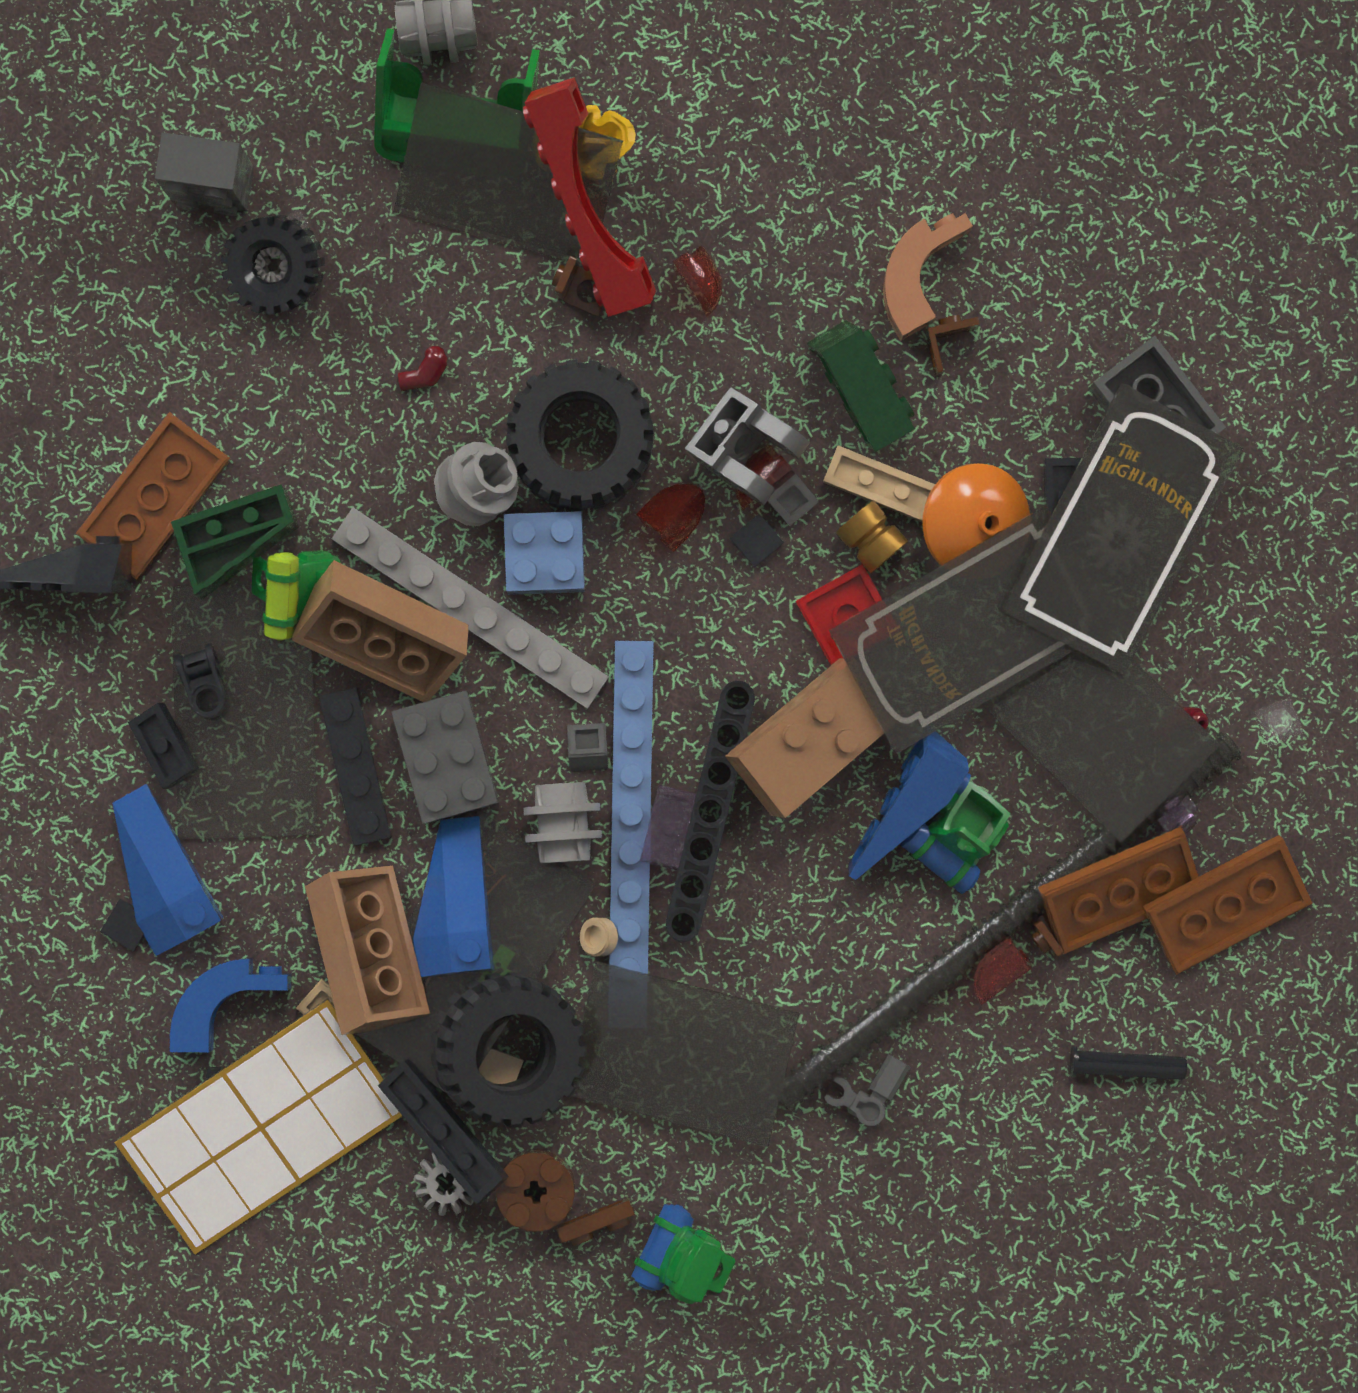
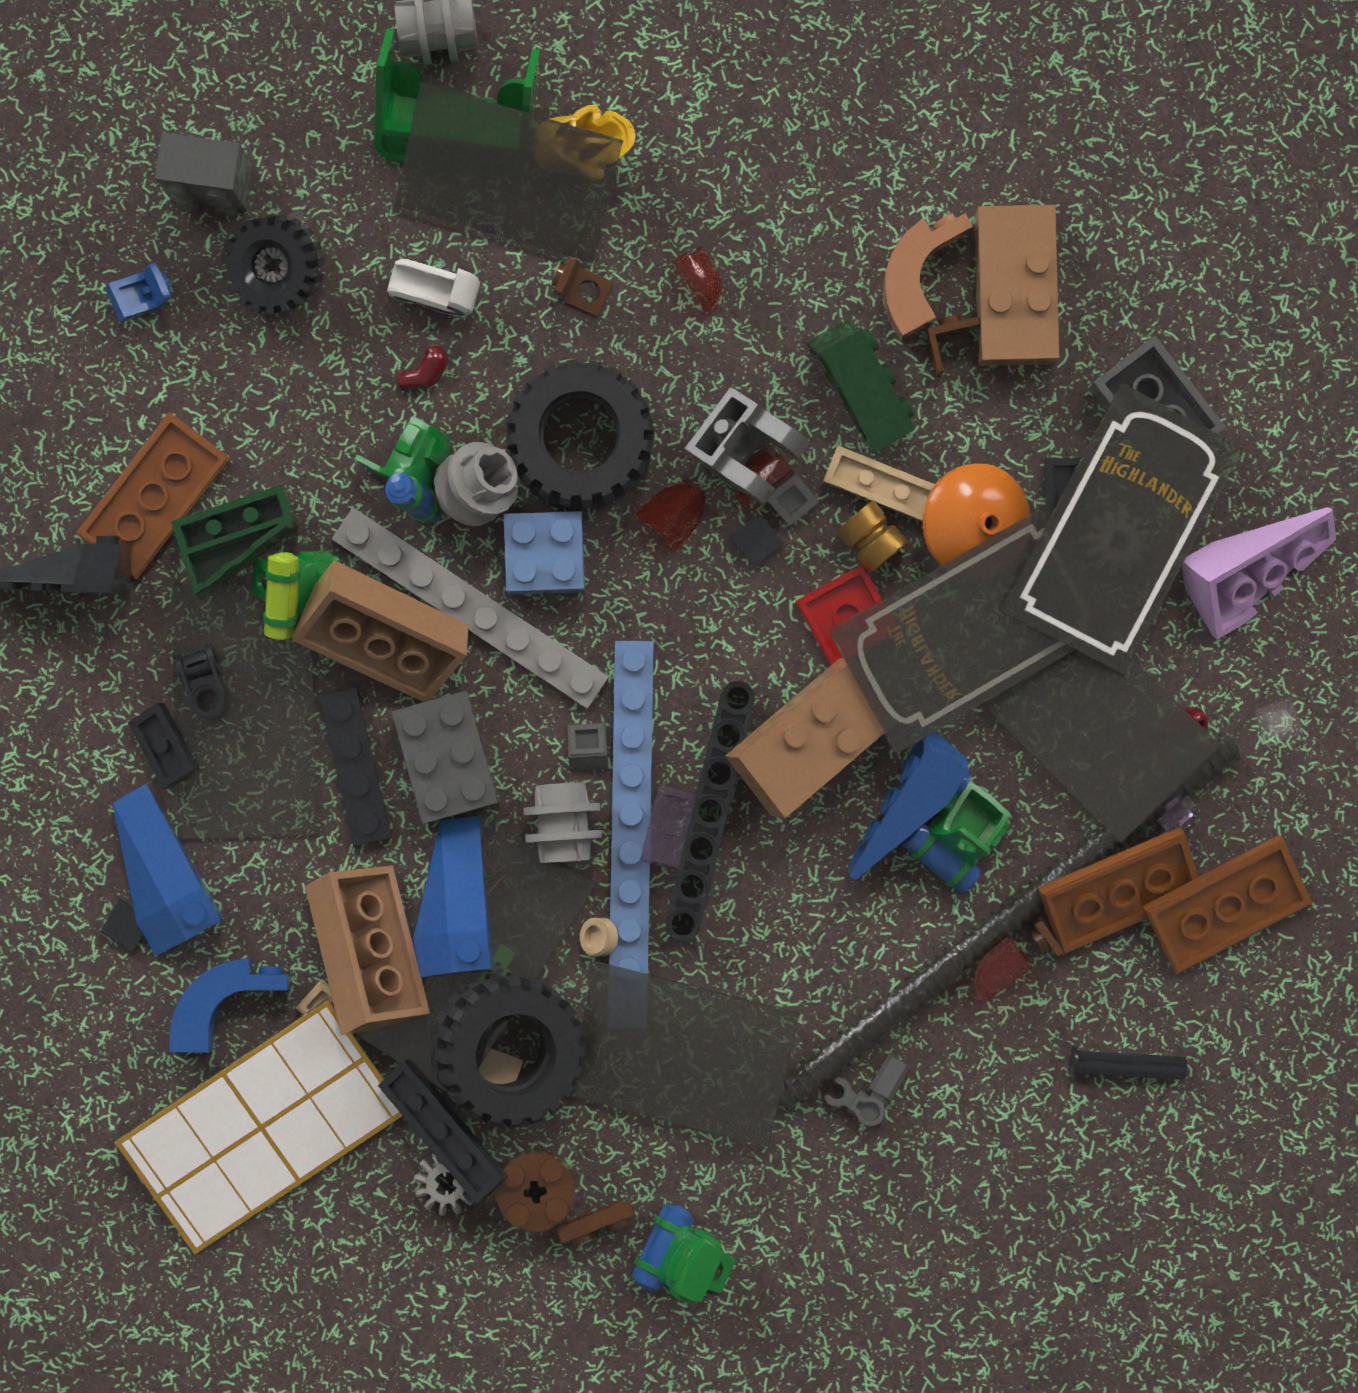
red arch [523,77,656,317] -> none
none -> blue bracket [105,263,171,323]
none -> green piece [354,416,451,524]
none -> white animal [387,259,481,317]
none -> medium nougat brick [974,205,1059,366]
none -> lavender wedge [1181,507,1336,640]

